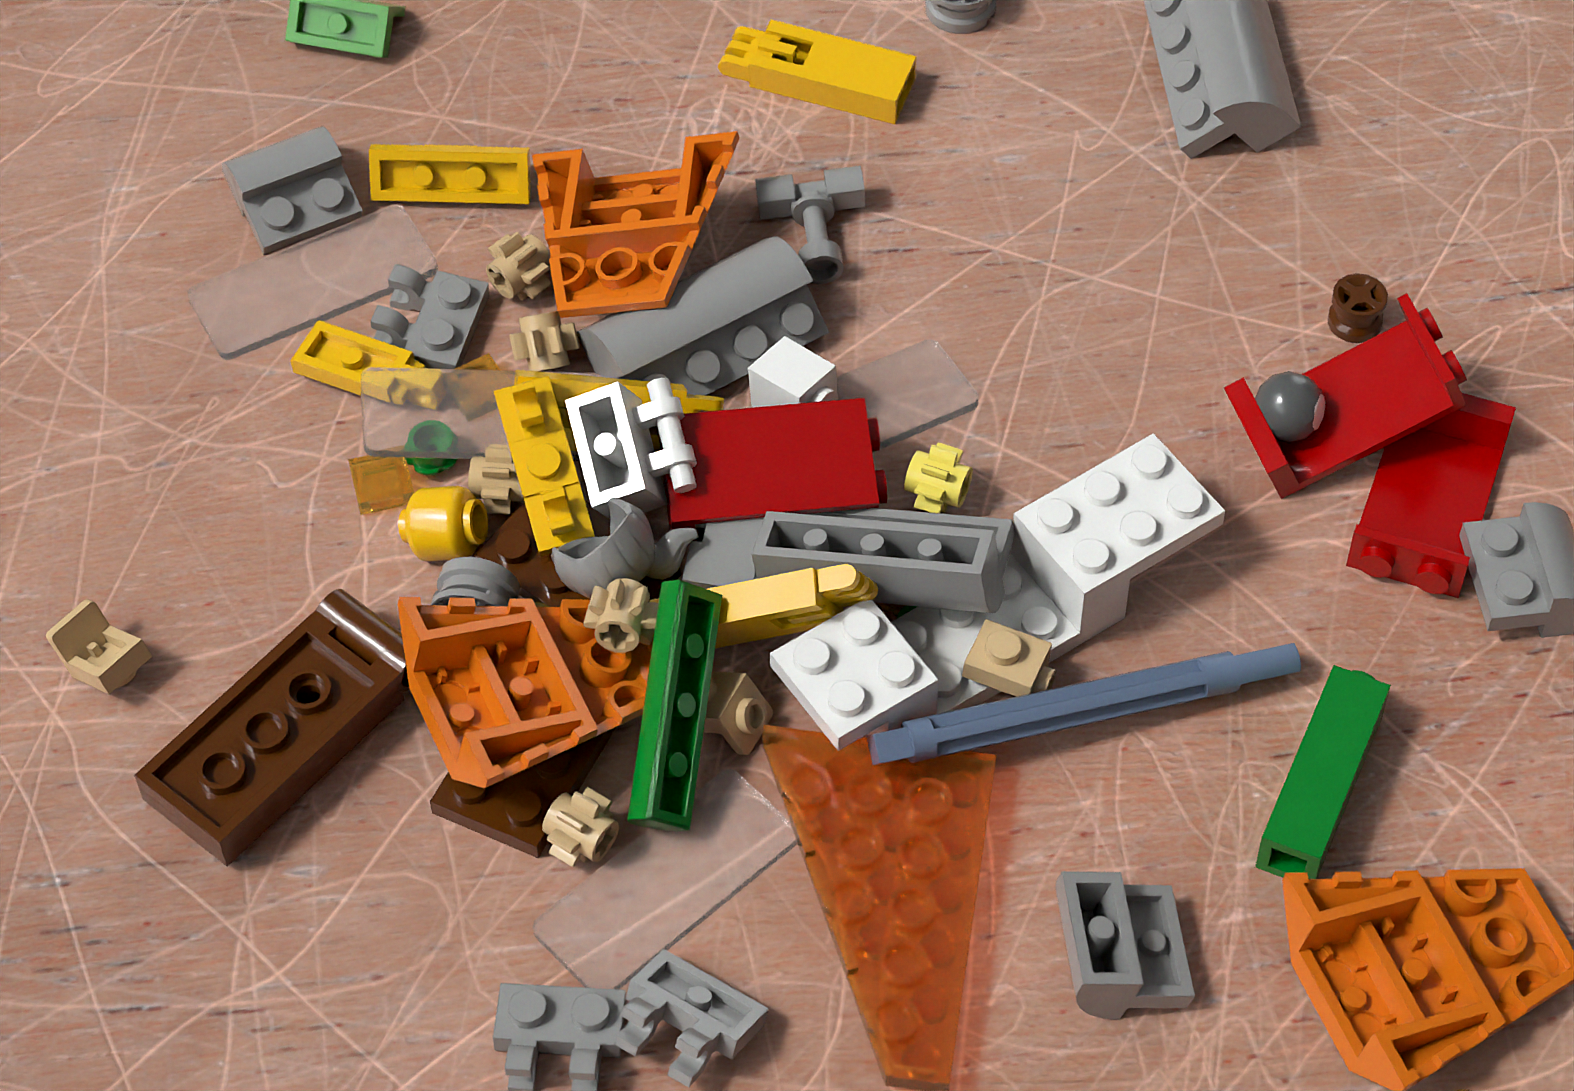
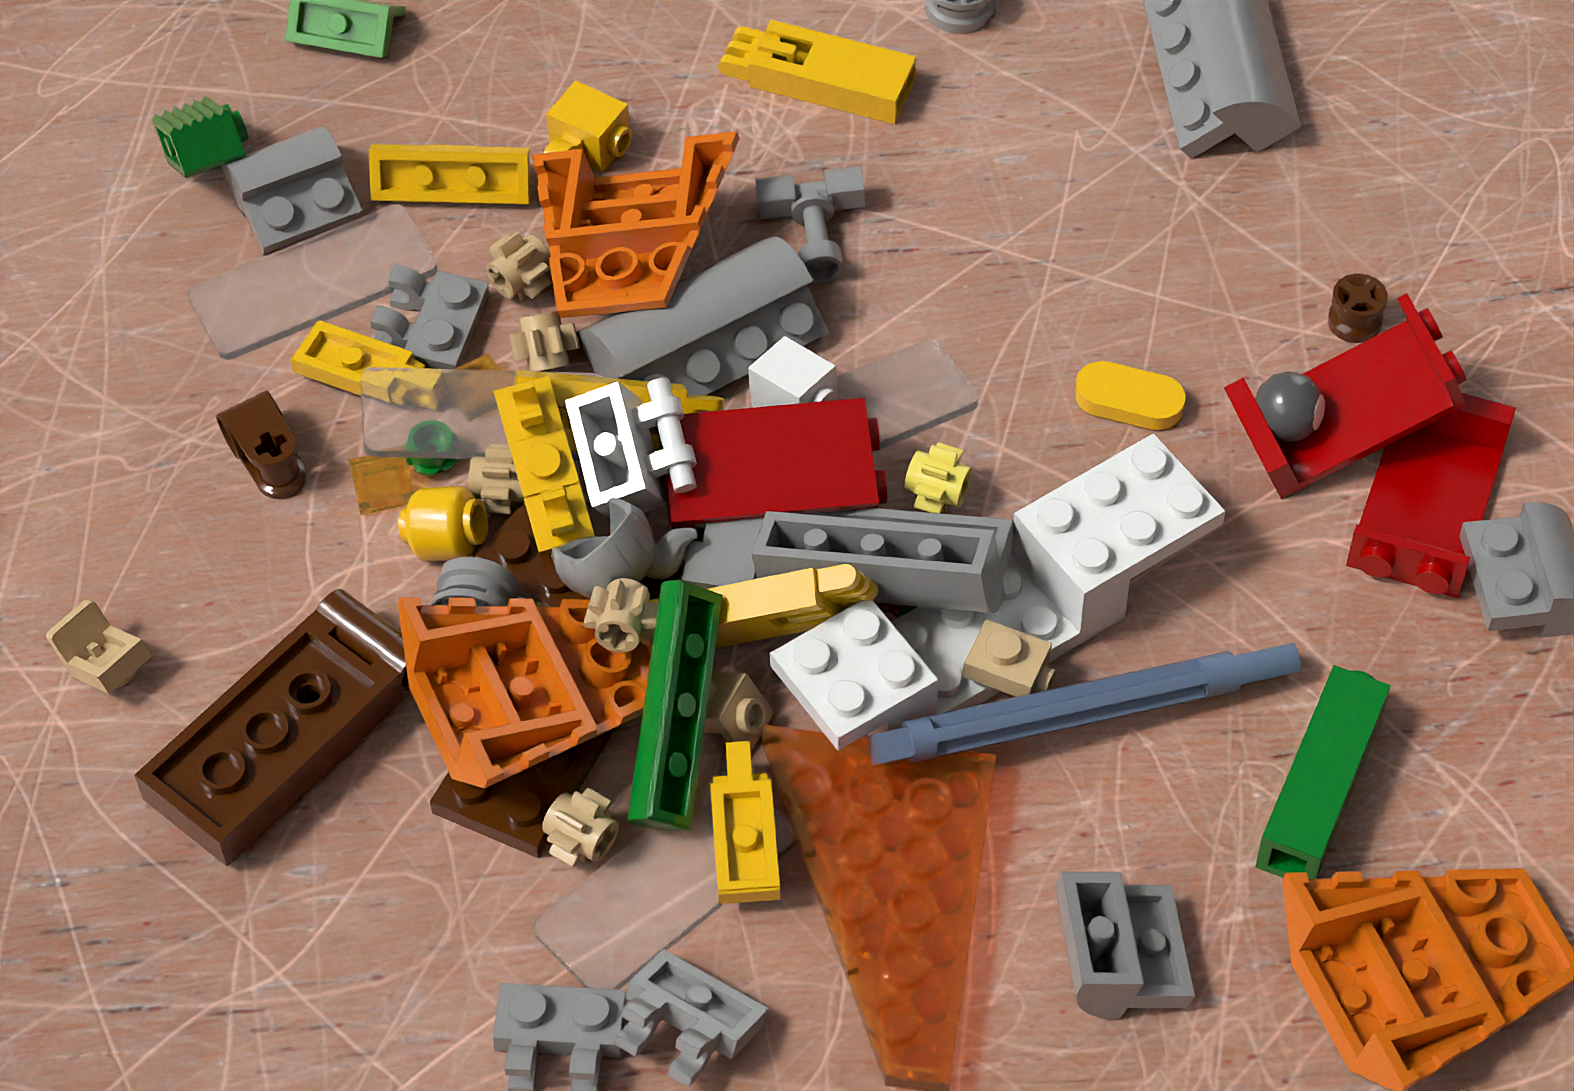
none -> green brick [152,96,249,179]
none -> reddish brown piece [216,390,307,499]
none -> yellow brick [544,80,632,173]
none -> yellow hinge [710,741,780,904]
none -> yellow tile [1075,361,1186,430]

